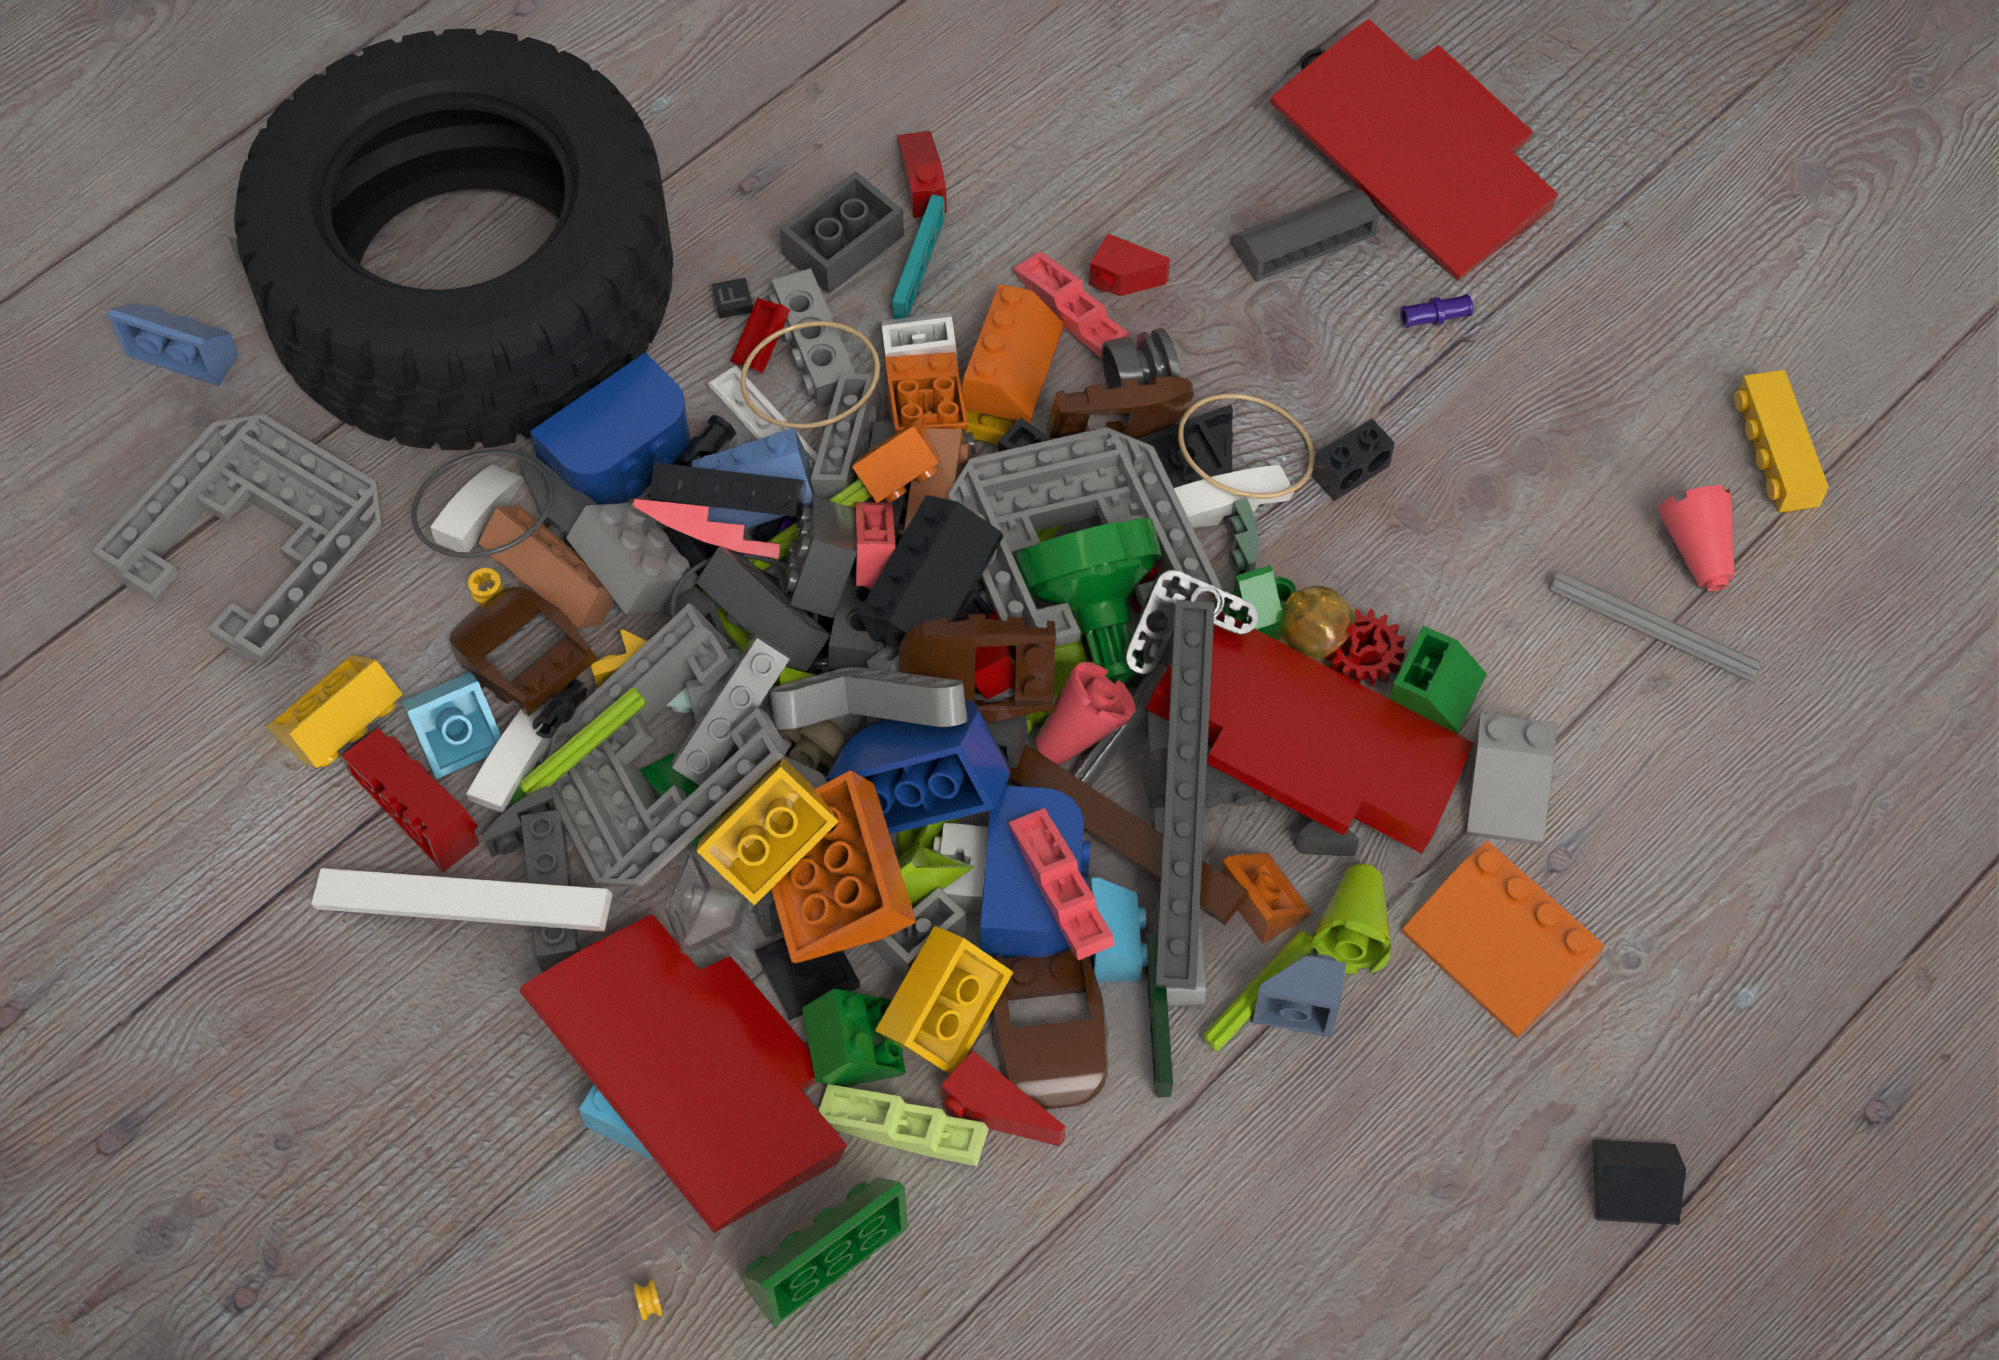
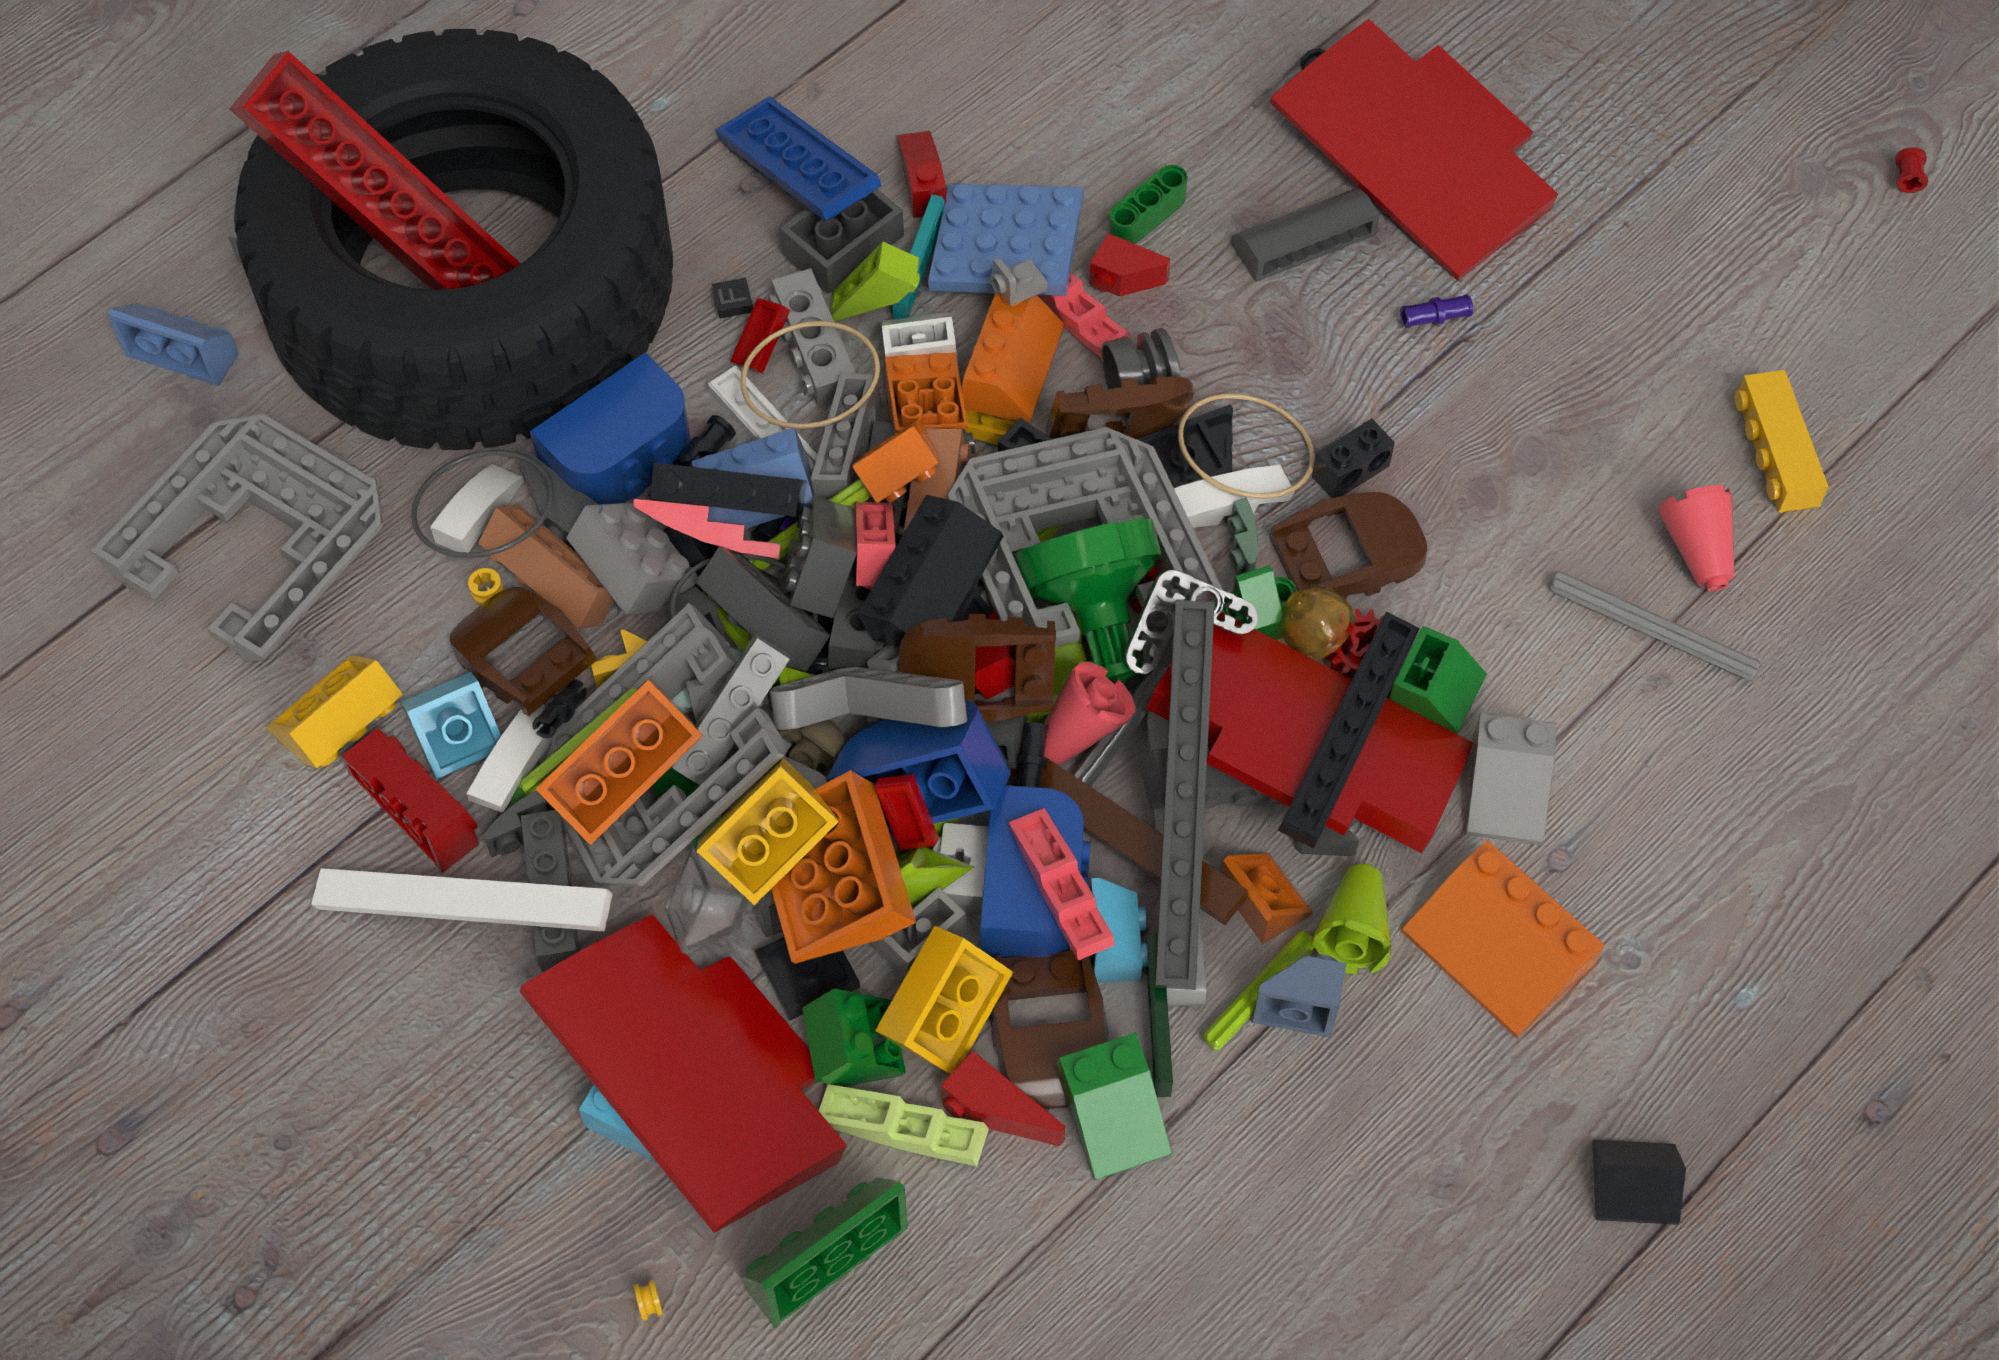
none -> red brick [229,51,521,290]
none -> orange slope [536,679,704,845]
none -> blue plate [715,96,881,221]
none -> lime slope [829,242,920,322]
none -> red tile [874,774,939,850]
none -> medium blue plate [928,183,1084,296]
none -> light grey bracket [990,258,1047,306]
none -> black pin [1017,722,1049,788]
none -> slope [1054,1032,1172,1181]
none -> green beam [1108,165,1188,244]
none -> reddish brown slope [1269,492,1427,607]
none -> black tile [1278,611,1420,848]
none -> red bush [1895,147,1928,193]

